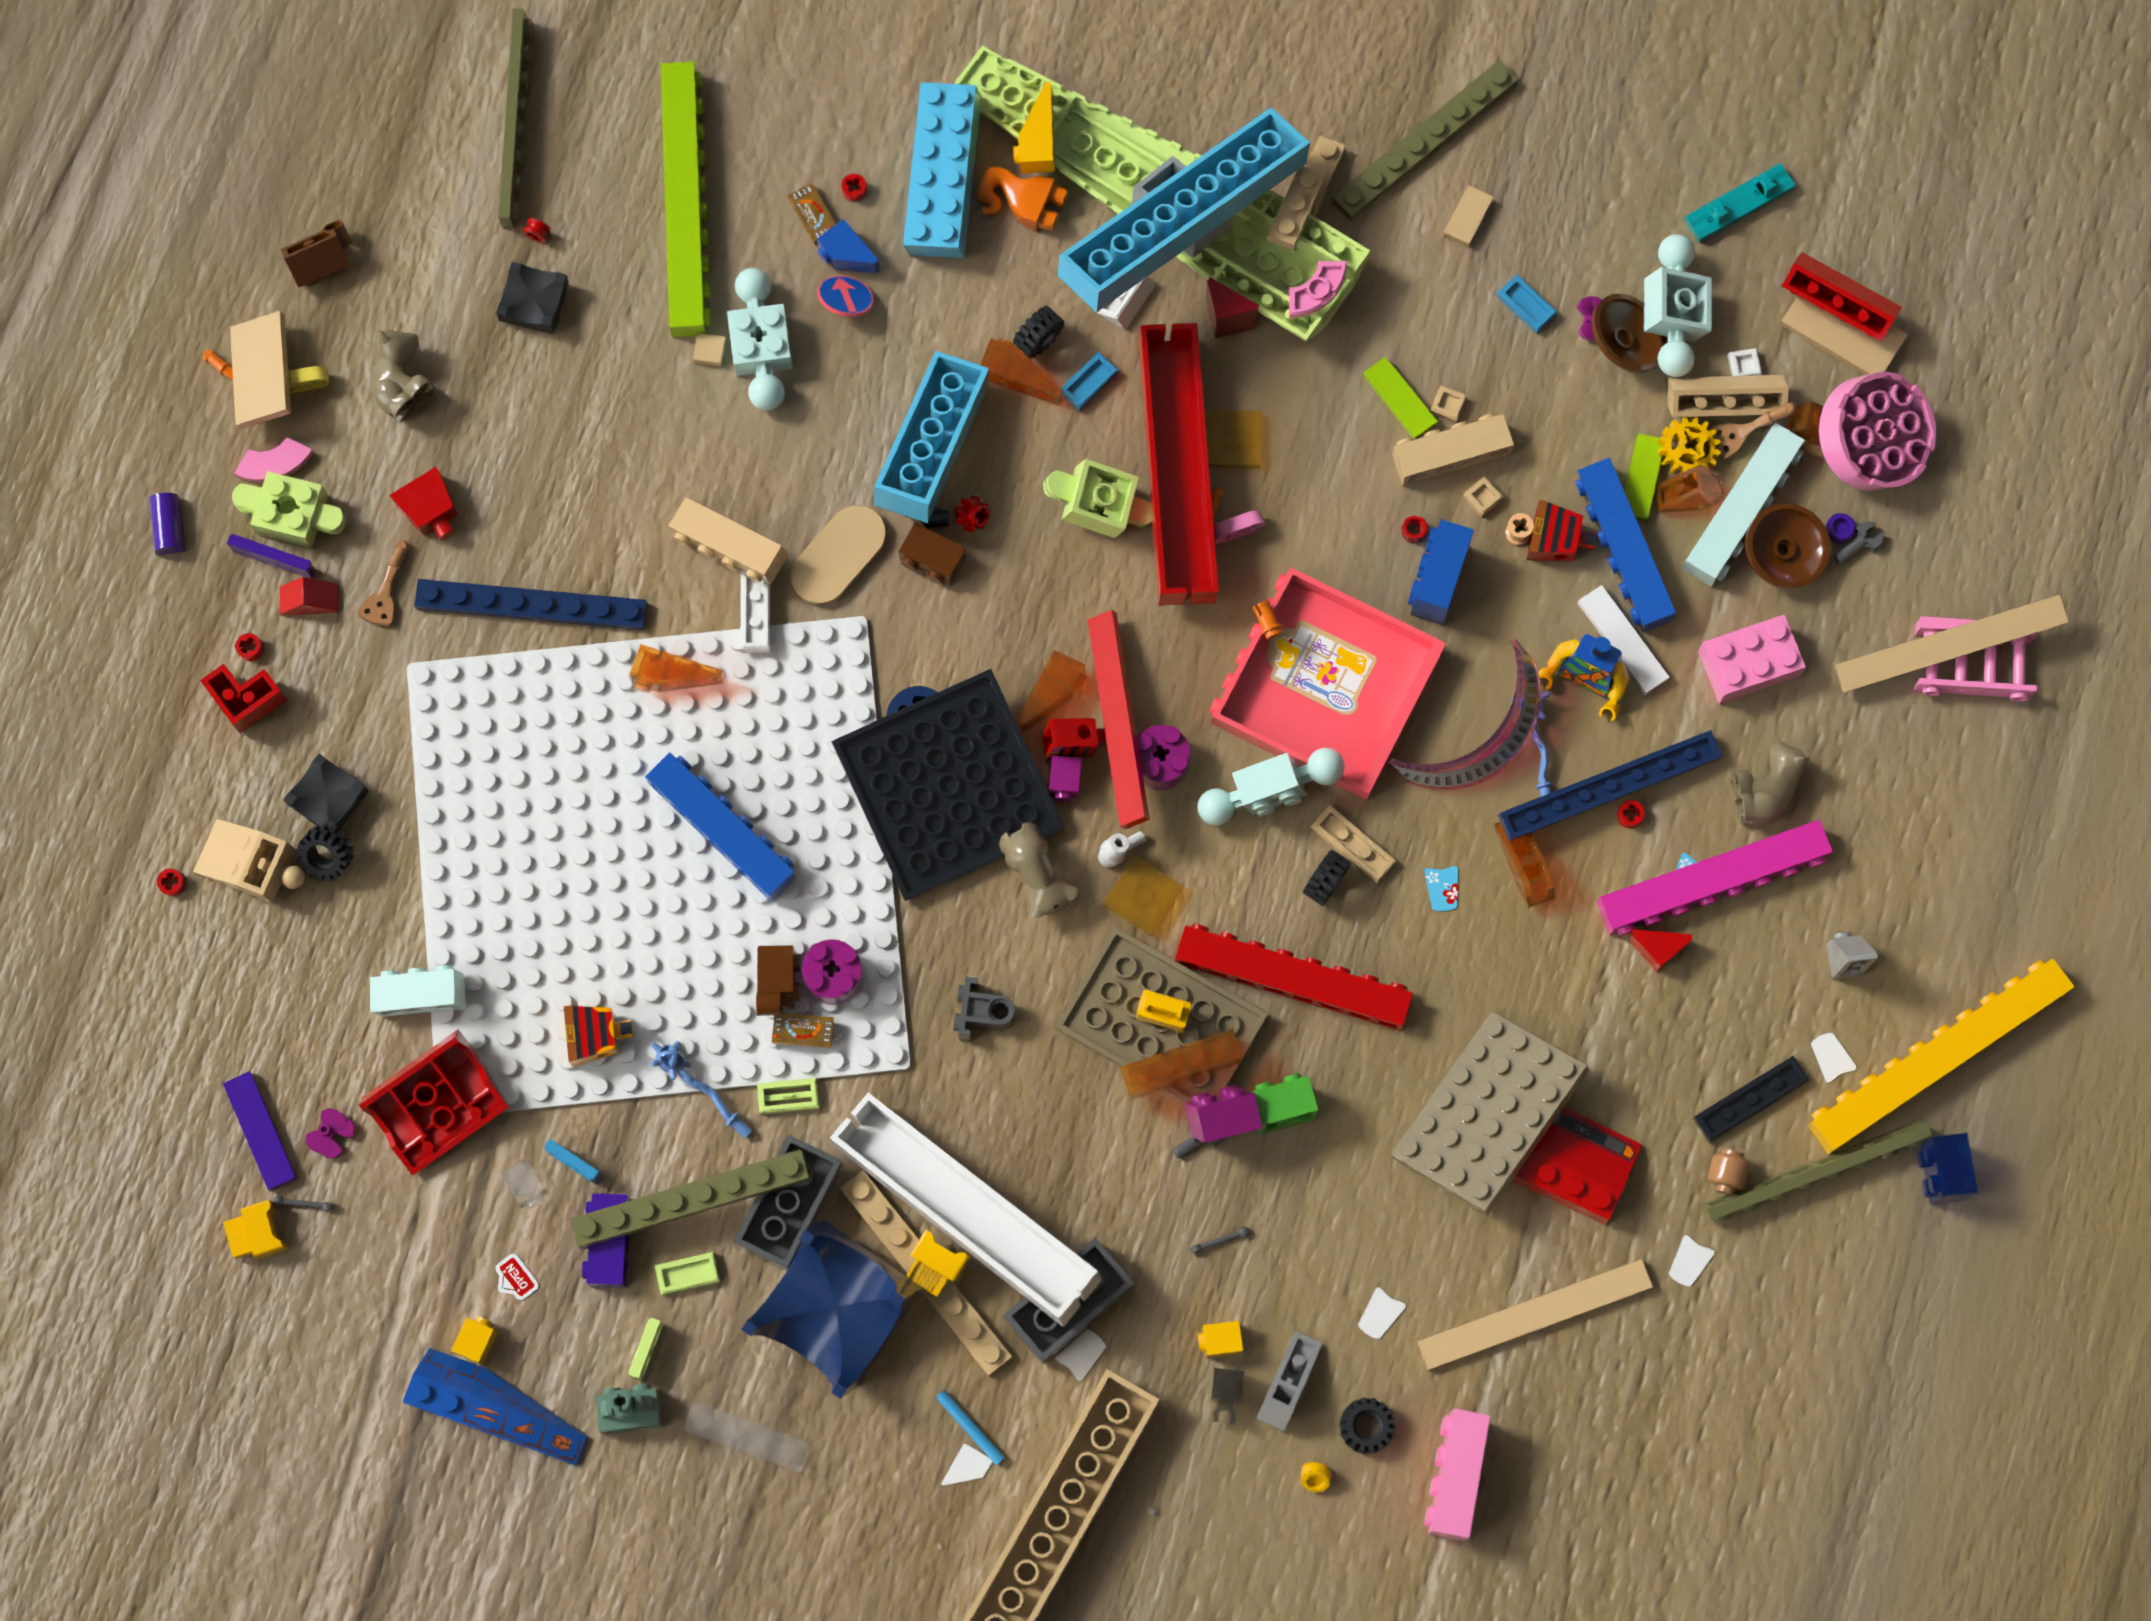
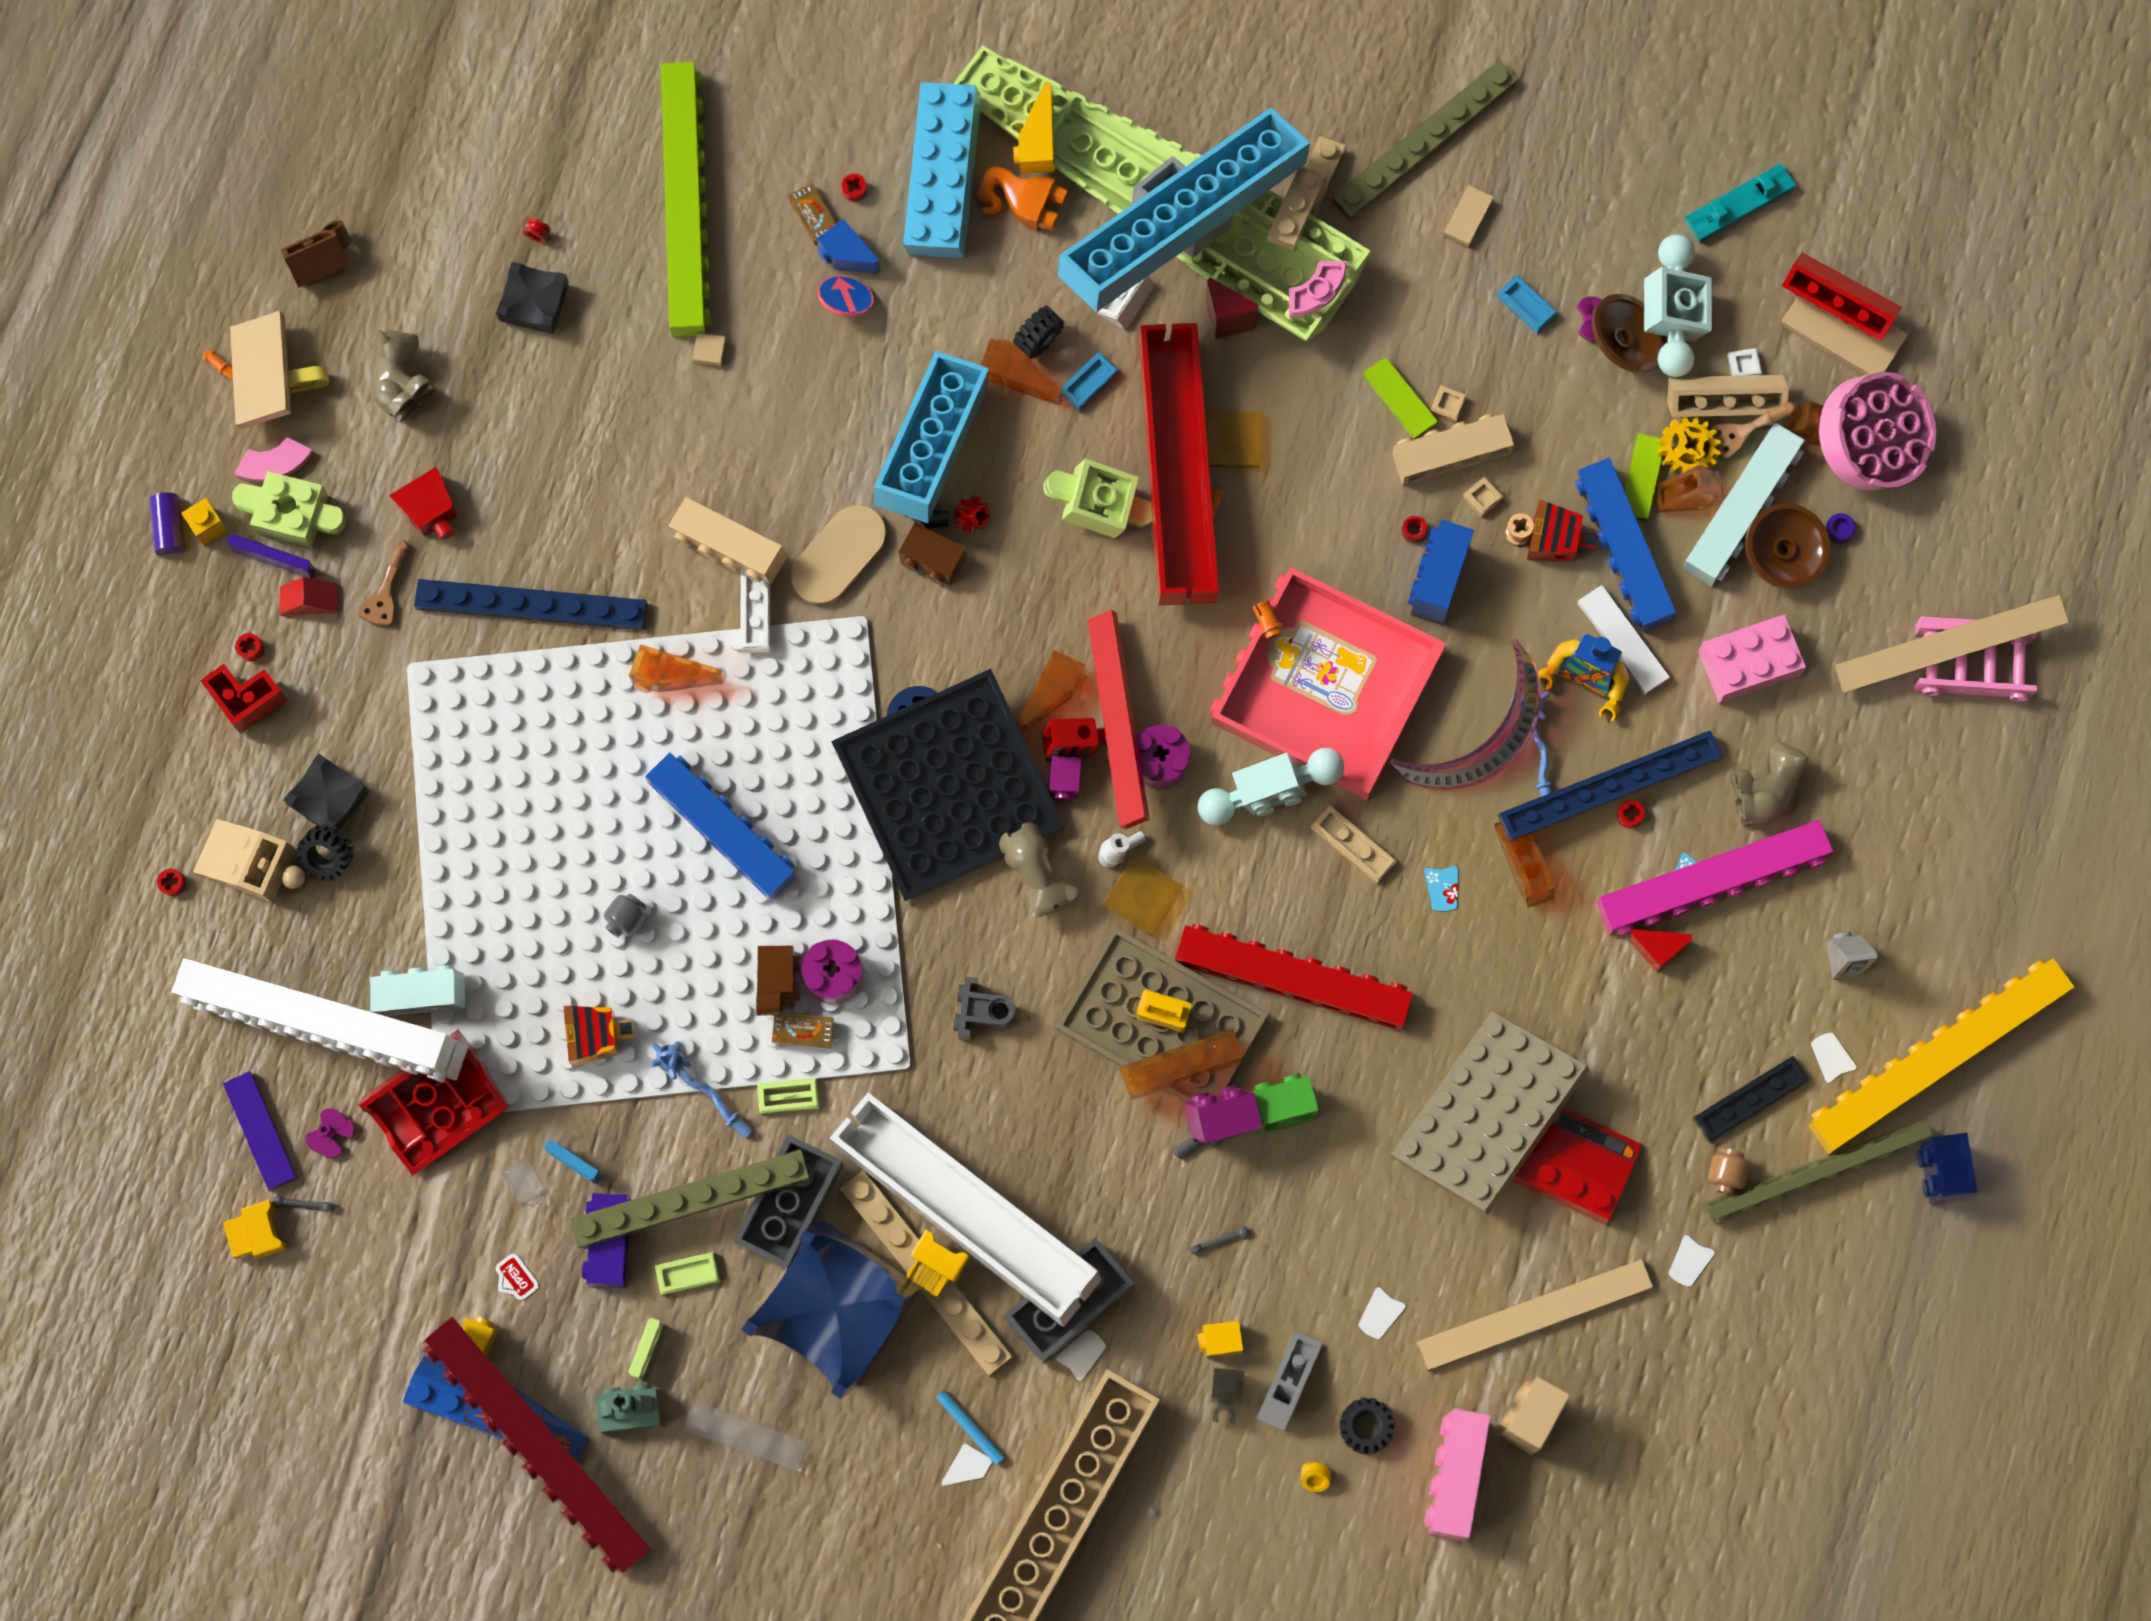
olive plate [498,8,532,229] -> none
light aqua brick [727,268,793,411] -> none
bright pink beam [1213,510,1265,544] -> none
black tyre [1303,849,1352,906] -> none
dark grey bar [1834,522,1884,564] -> none
none -> white piece [171,958,468,1082]
none -> yellow brick [181,498,228,546]
none -> dark red brick [422,1316,651,1574]
none -> dark grey head [603,893,647,938]
none -> tan brick [1498,1377,1569,1456]

